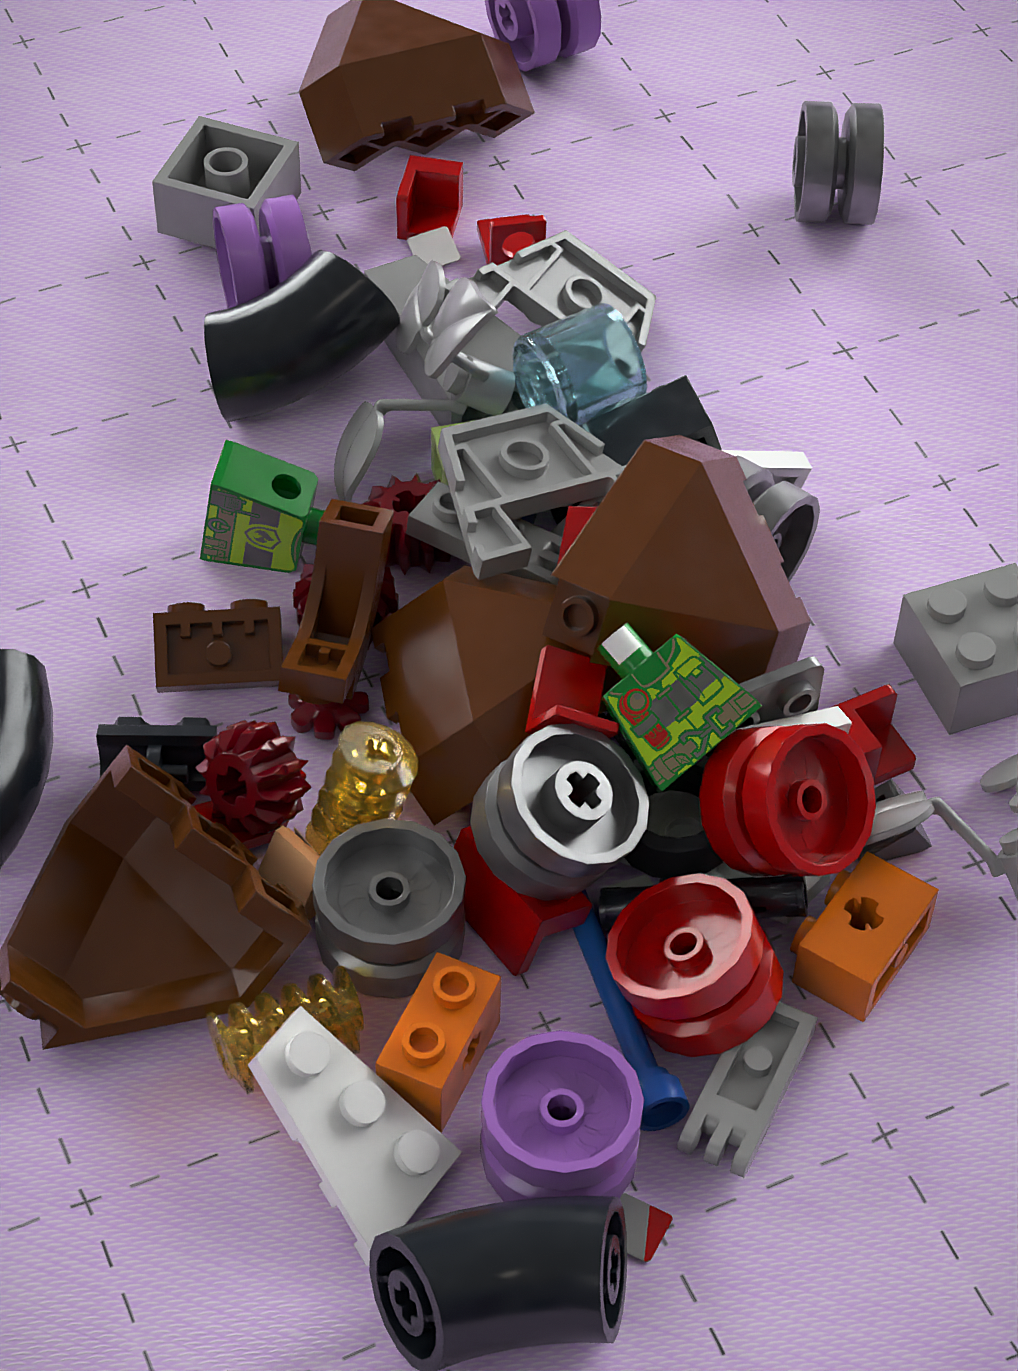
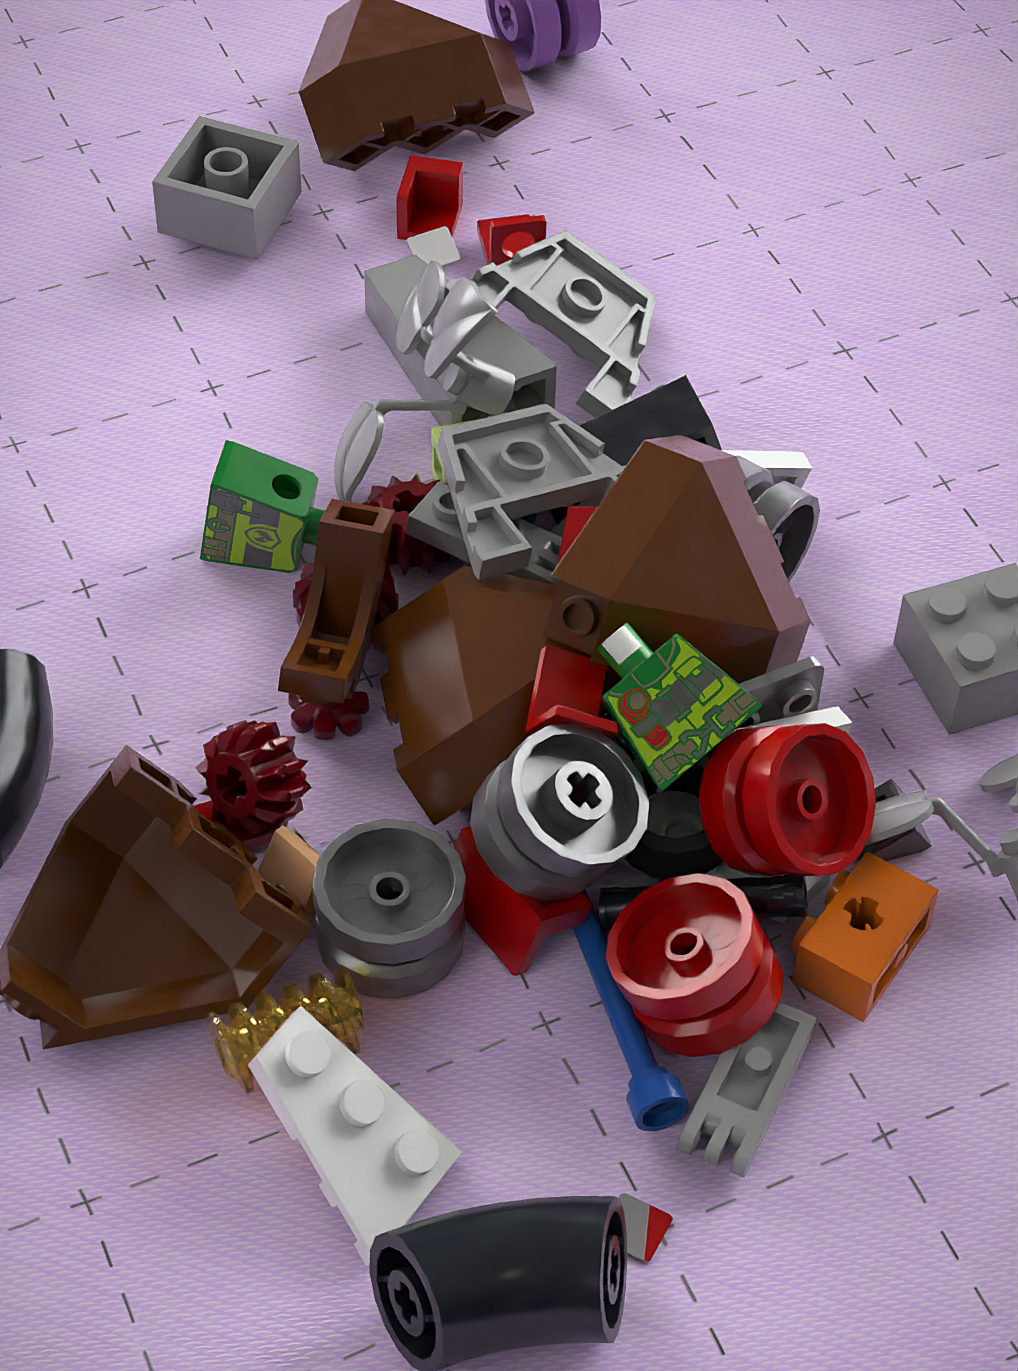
black hips [96,717,217,791] -> none
reddish brown bracket [153,599,283,693] -> none
black brick [204,250,400,423] -> none
medium lavender wheel [213,195,312,308] -> none
clear yellow piece [305,722,418,856] -> none
orange brick [375,952,501,1133] -> none
medium lavender wheel [480,1030,644,1202] -> none
clear light blue piece [513,303,647,426] -> none
flat silver wheel [792,101,884,225] -> none
red panel [829,684,916,785] -> none

